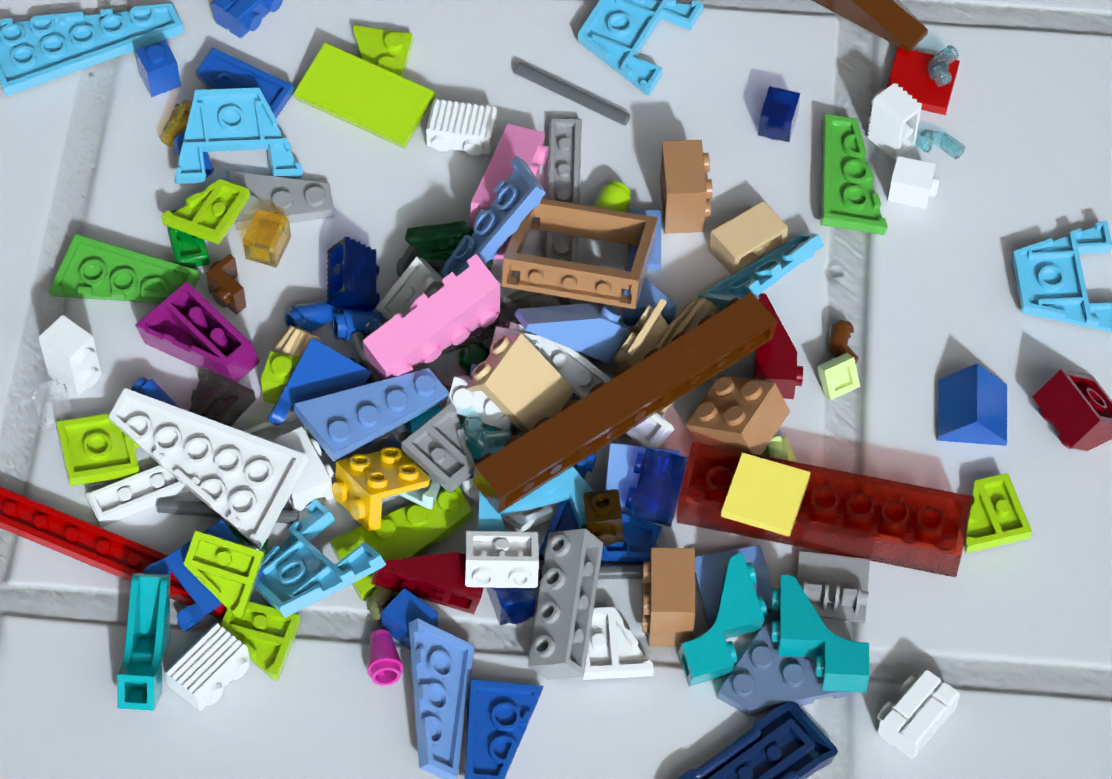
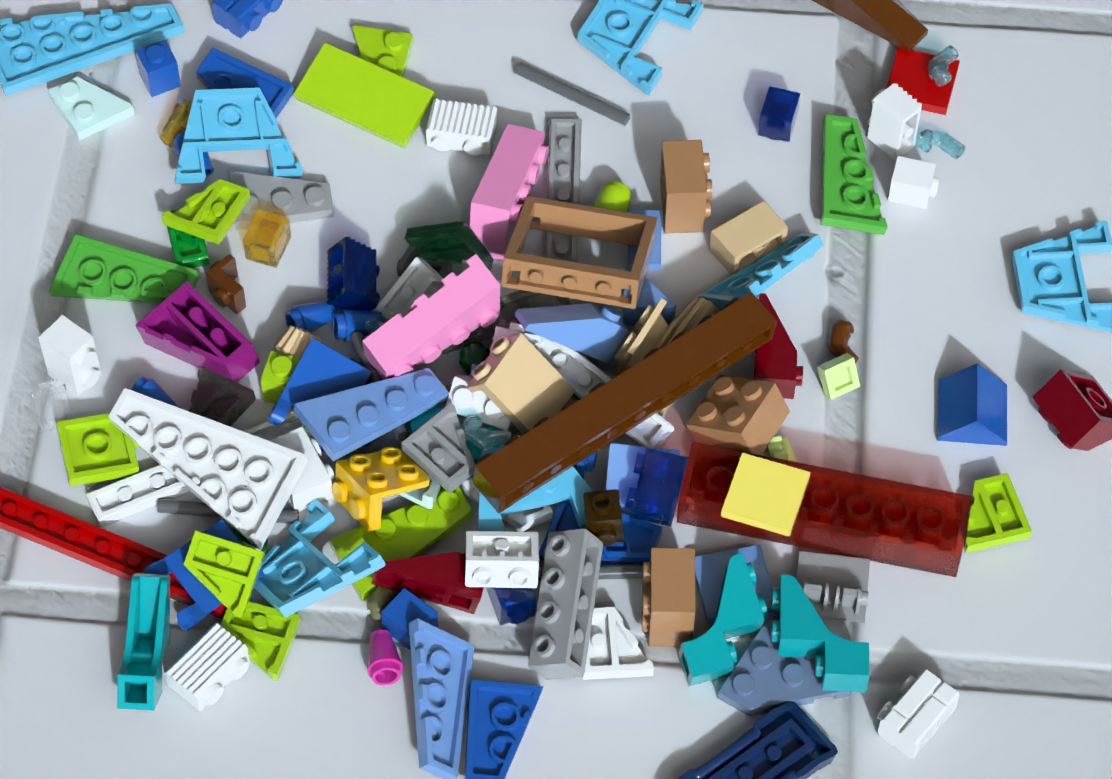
medium blue wing [441,155,546,278] -> none
none -> light aqua wing [48,77,134,140]

